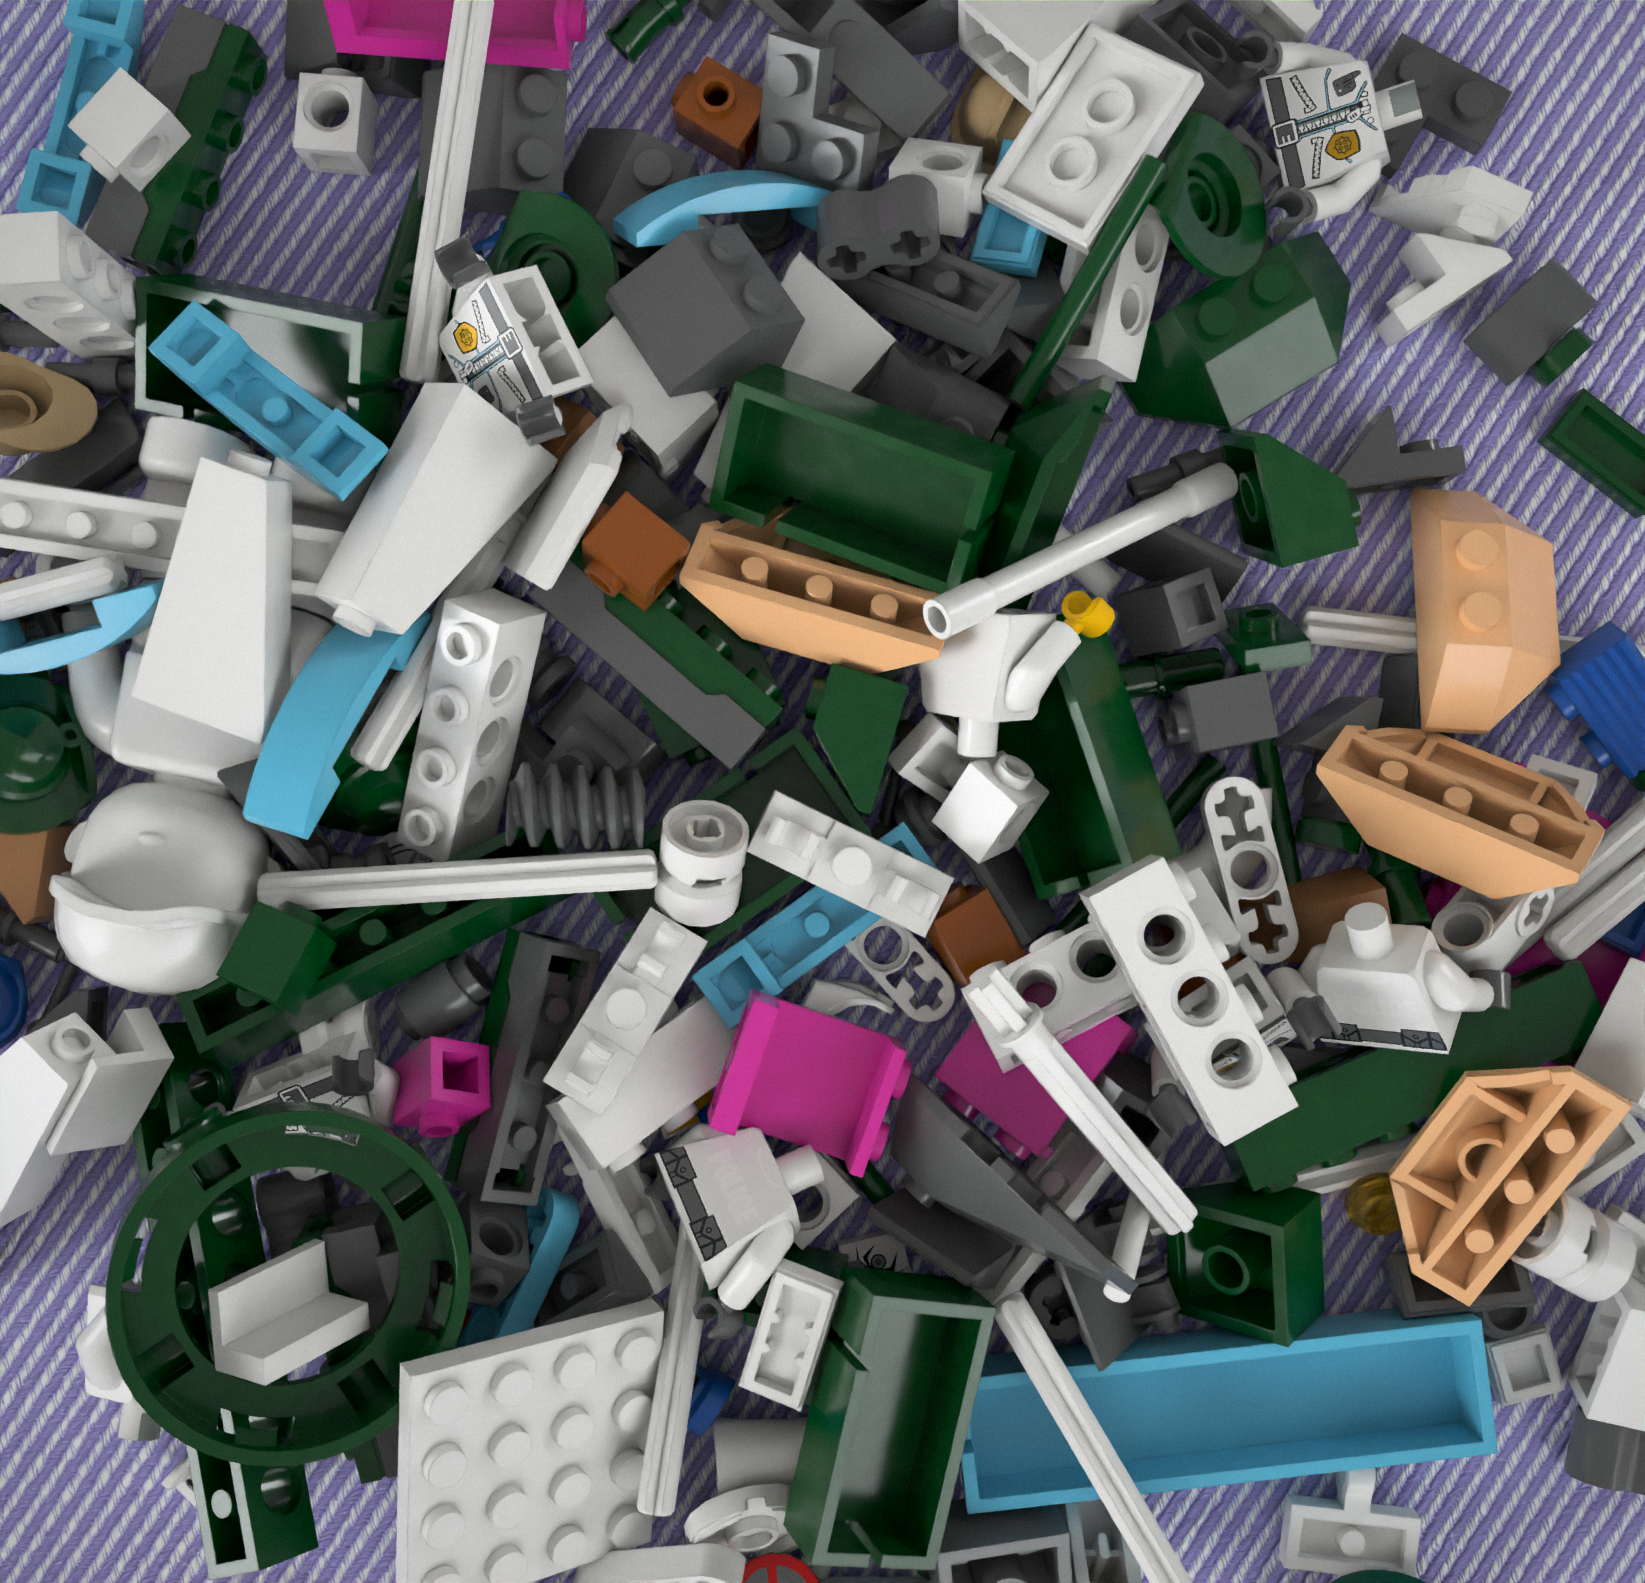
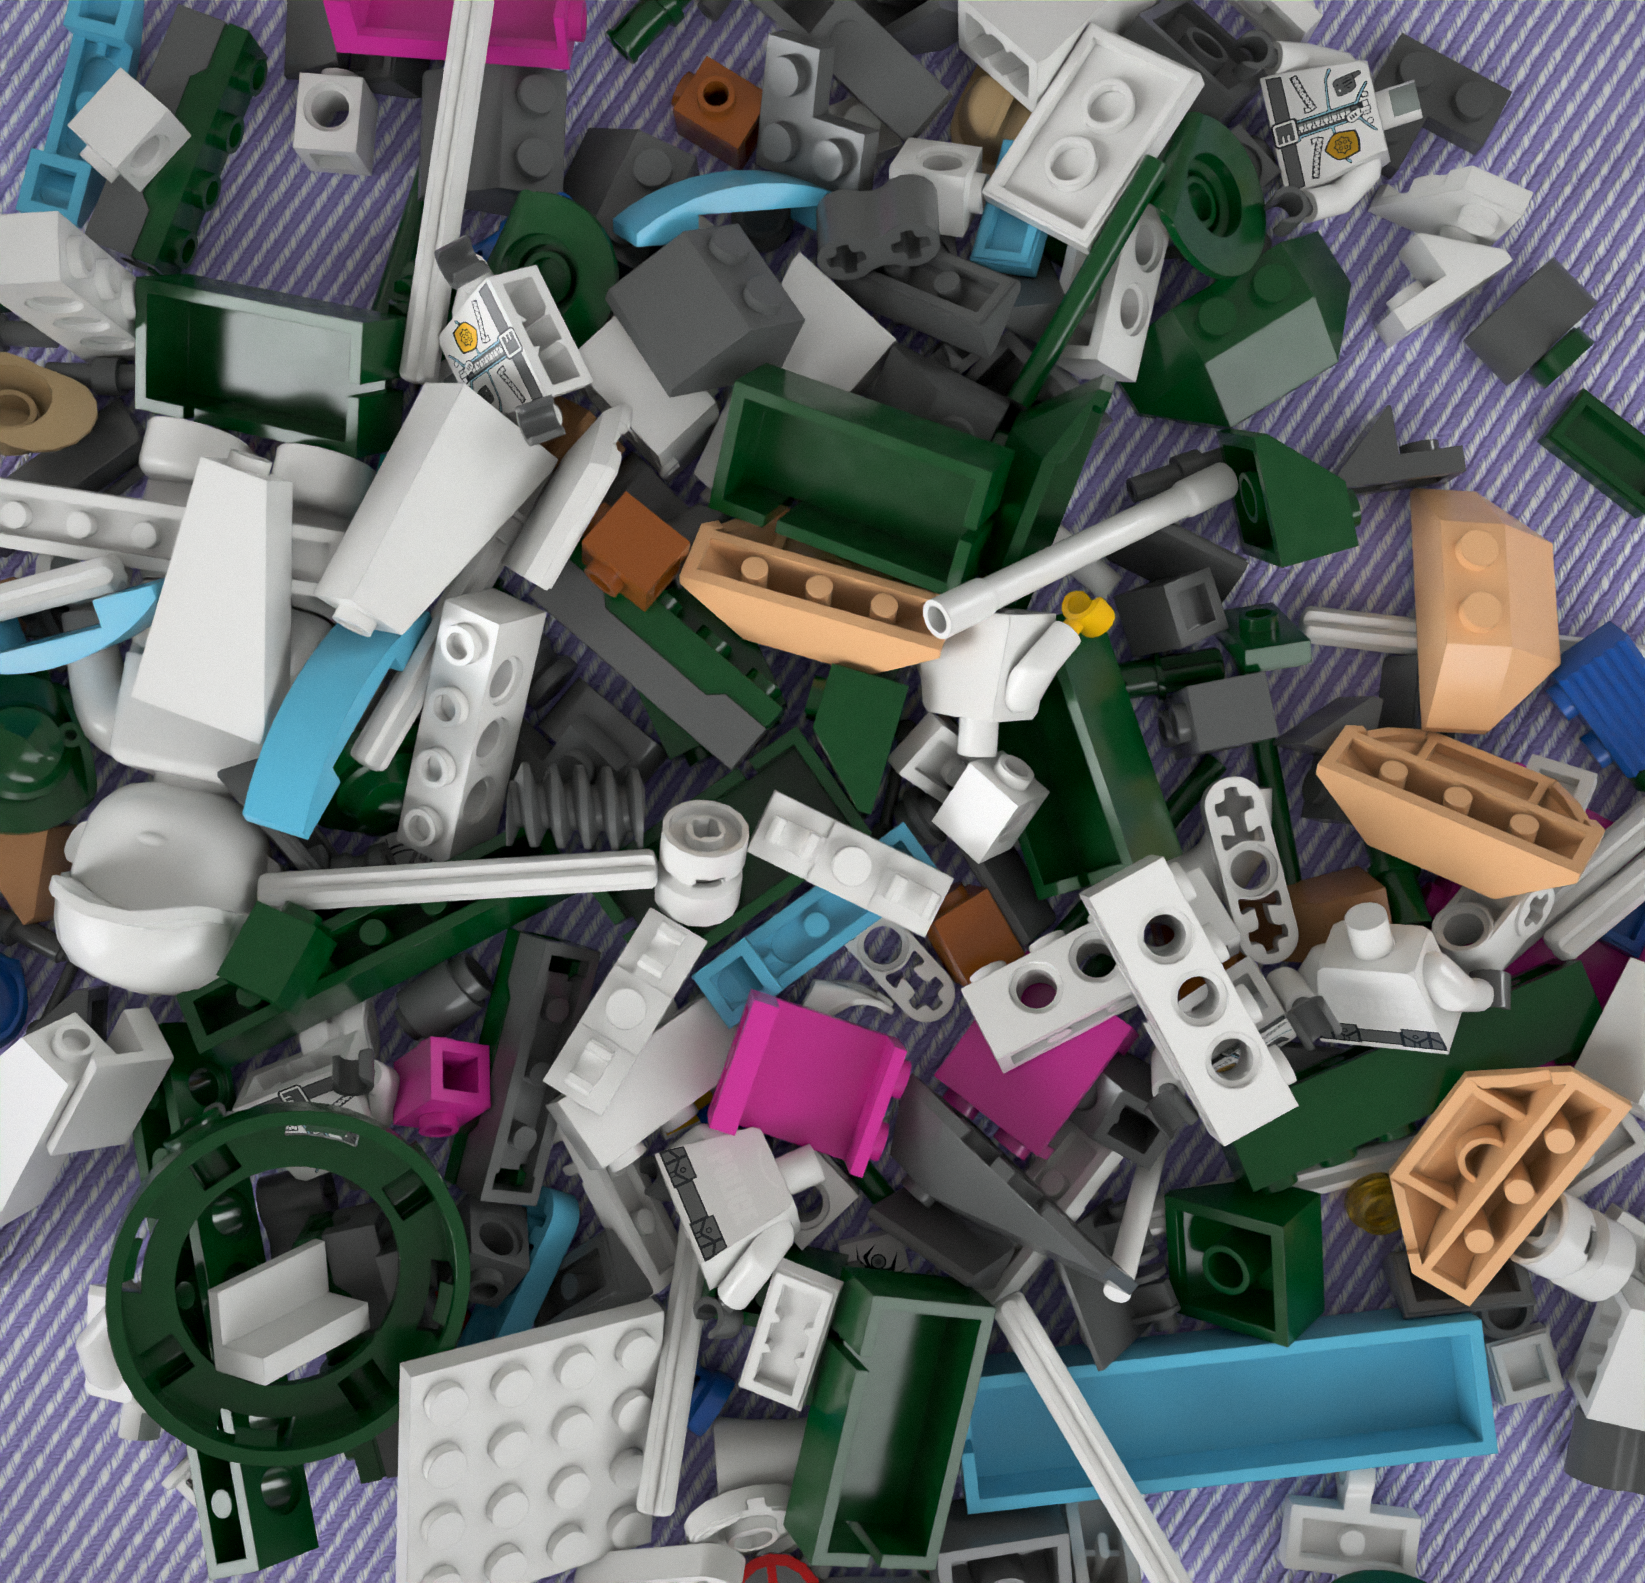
medium azure slope [148,300,389,501] -> none
white axle [963,965,1198,1235] -> none
dark grey wheel [1023,1263,1080,1340] -> none
dark green tile [1294,817,1362,855] -> none

